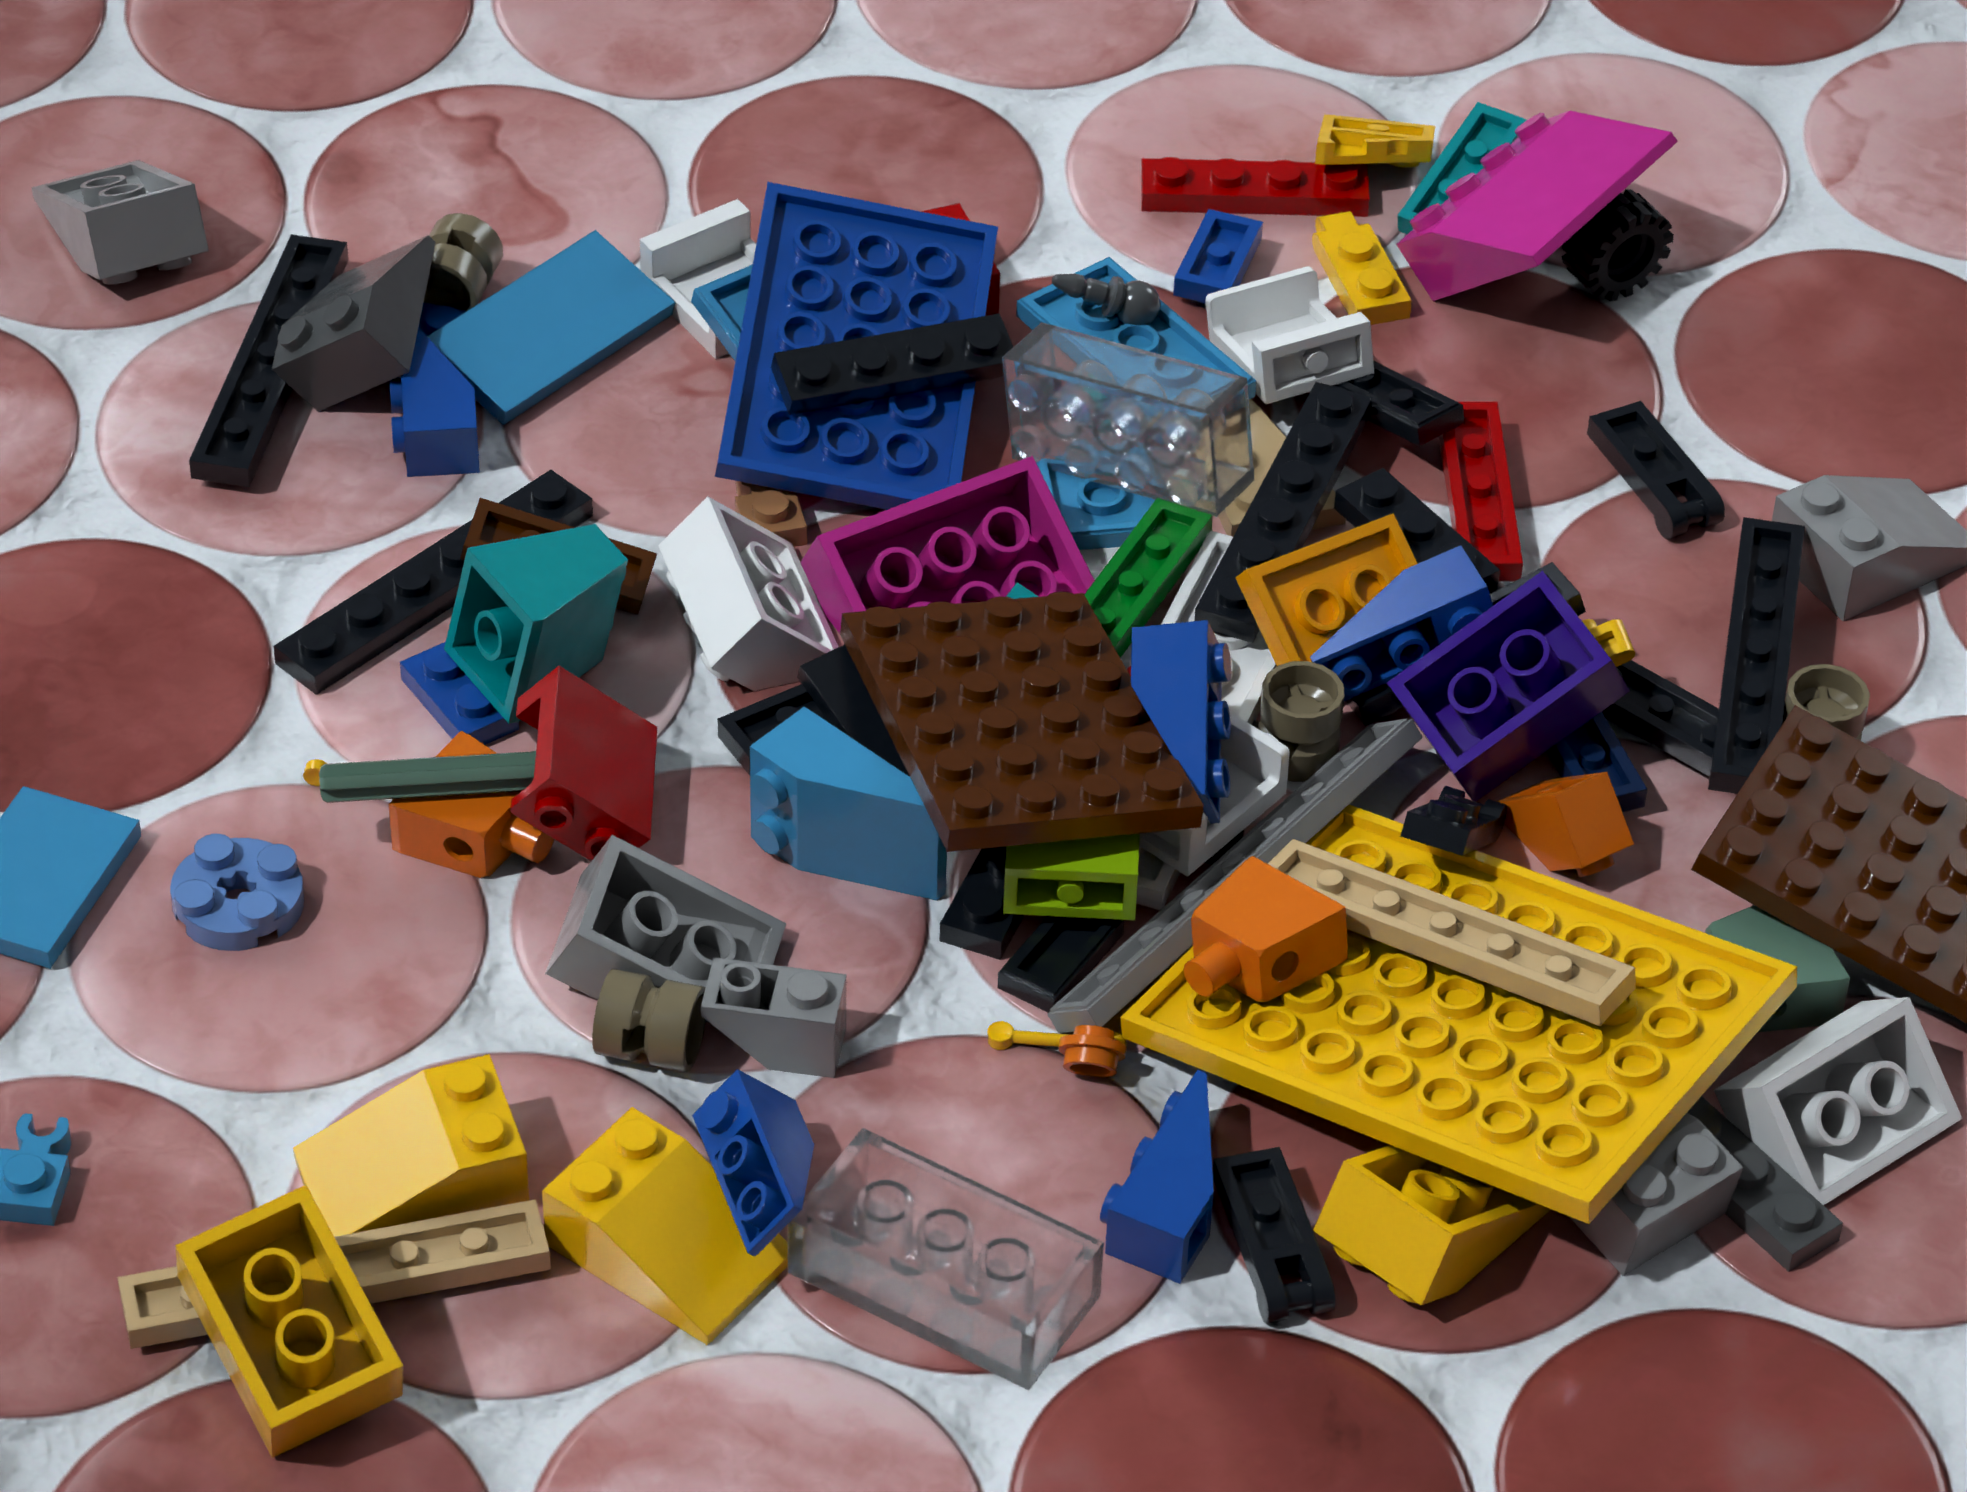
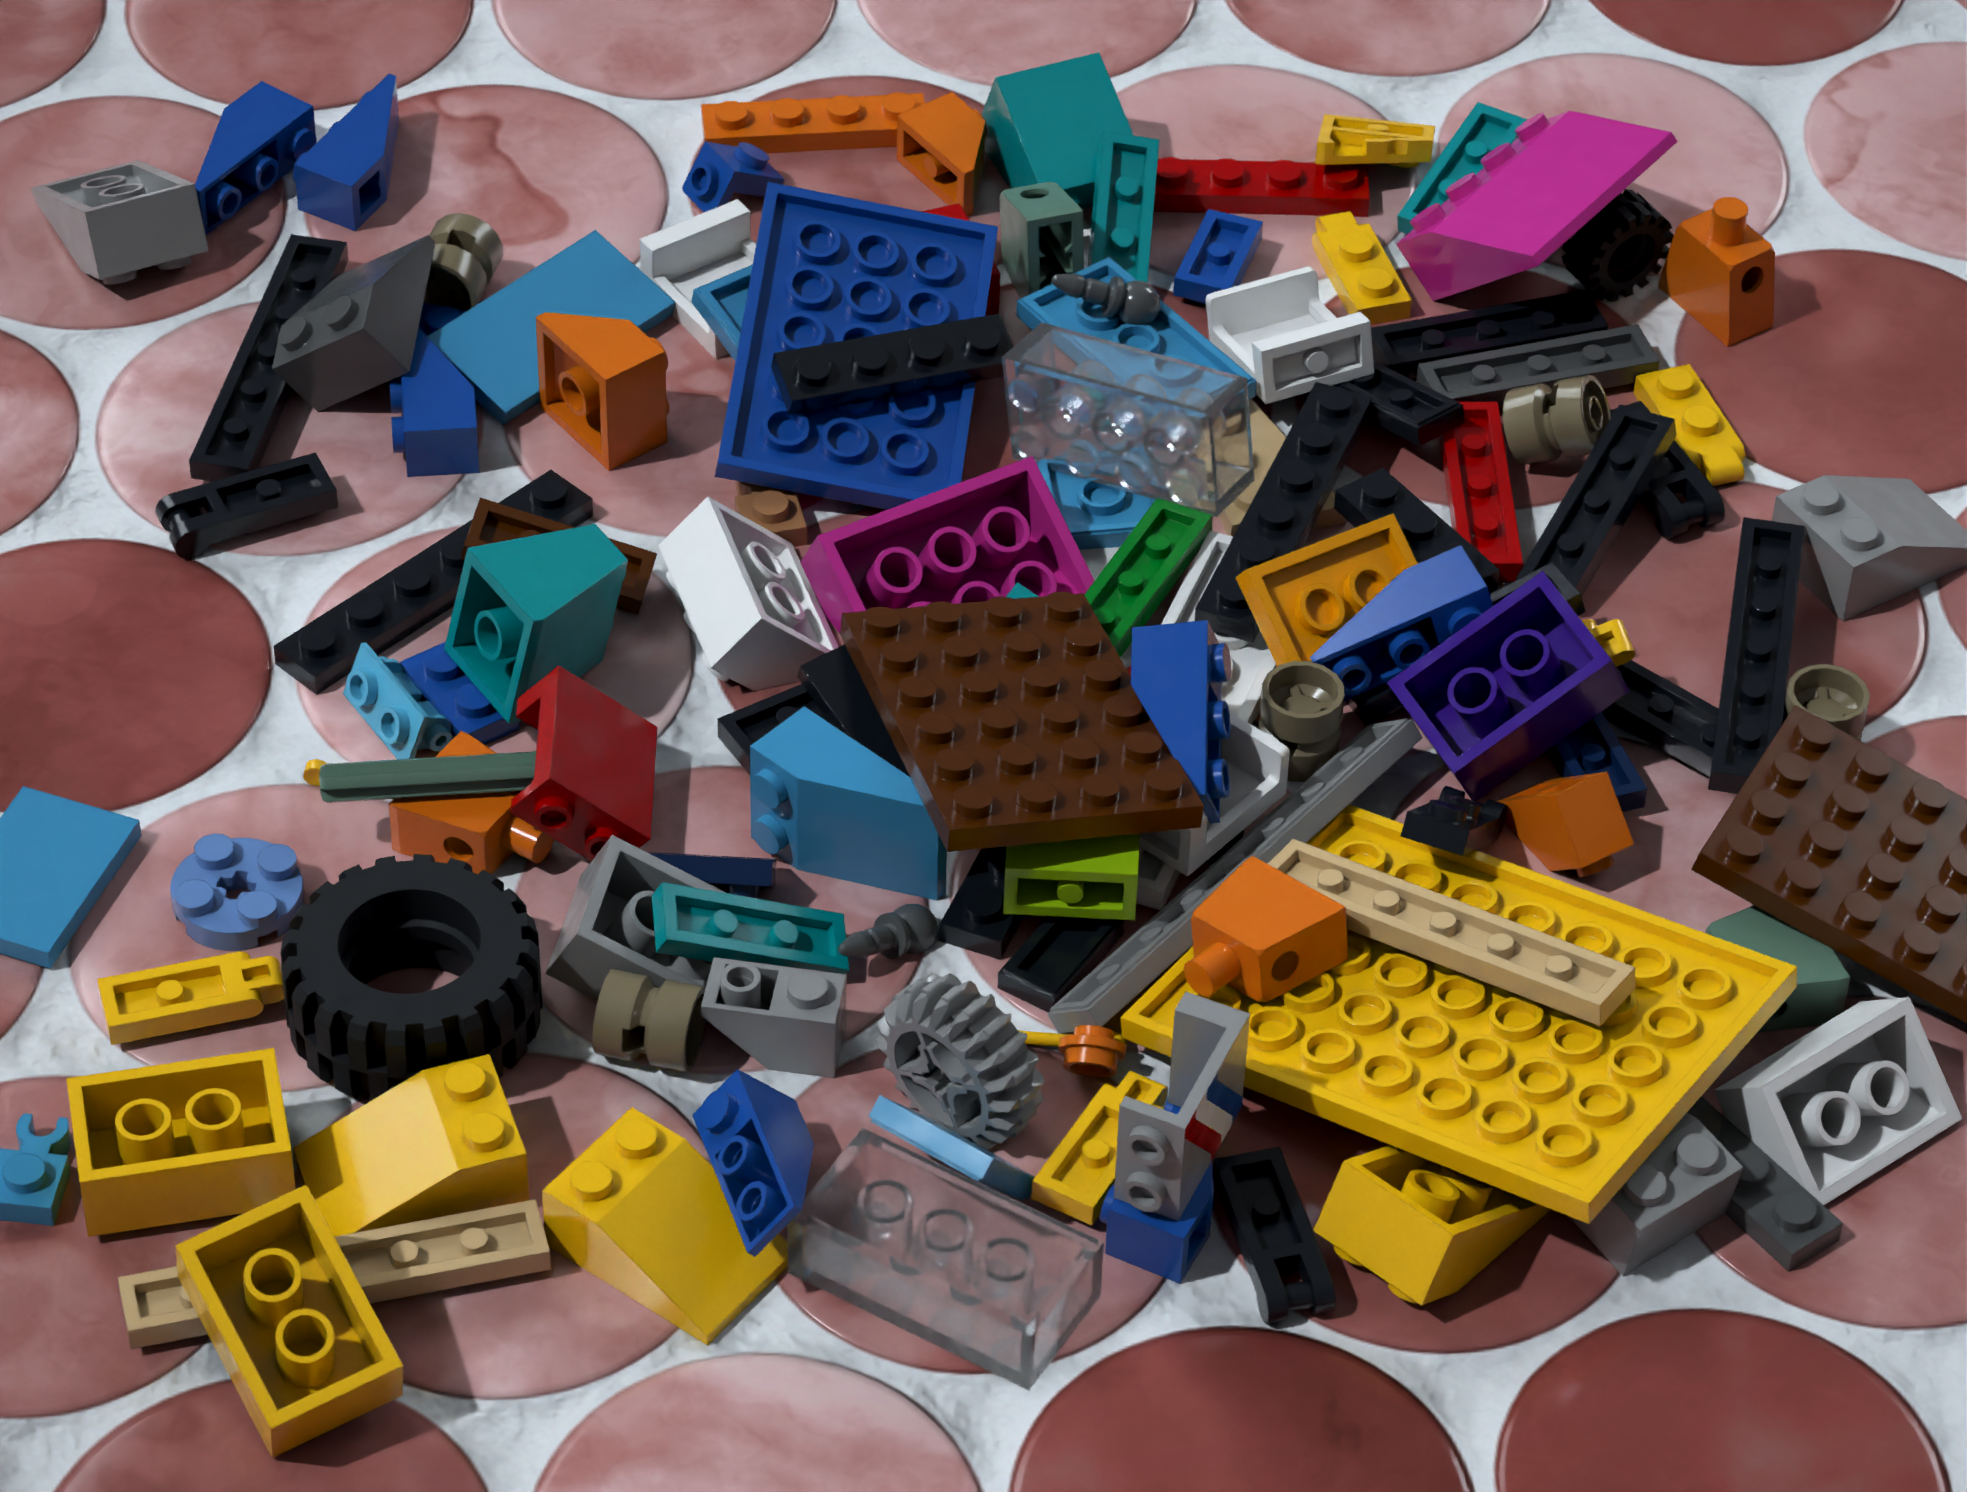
none -> yellow brick [66,1048,296,1237]
none -> yellow hinge [97,951,284,1045]
none -> black plate [155,452,338,559]
none -> blue slope [195,81,317,235]
none -> black tyre [281,854,543,1101]
none -> blue slope [293,74,399,231]
none -> medium azure hinge [343,643,452,759]
none -> orange slope [536,312,670,471]
none -> dark blue plate [647,852,777,898]
none -> teal plate [652,882,849,974]
none -> blue bracket [682,141,785,212]
none -> orange plate [701,92,925,153]
none -> dark grey bar [838,904,939,959]
none -> dark azure tile [868,1095,1035,1201]
none -> light grey gear [877,973,1045,1150]
none -> orange slope [897,92,987,216]
none -> teal slope [981,52,1133,209]
none -> sand green torso [999,182,1084,299]
none -> yellow hinge [1031,1071,1168,1226]
none -> teal plate [1088,130,1159,283]
none -> light grey panel [1114,991,1250,1221]
none -> black plate [1371,290,1608,379]
none -> dark grey plate [1416,324,1660,408]
none -> dark tan wheel [1503,375,1611,465]
none -> black plate [1516,404,1677,597]
none -> yellow hinge [1633,364,1745,486]
none -> orange torso [1658,197,1775,347]

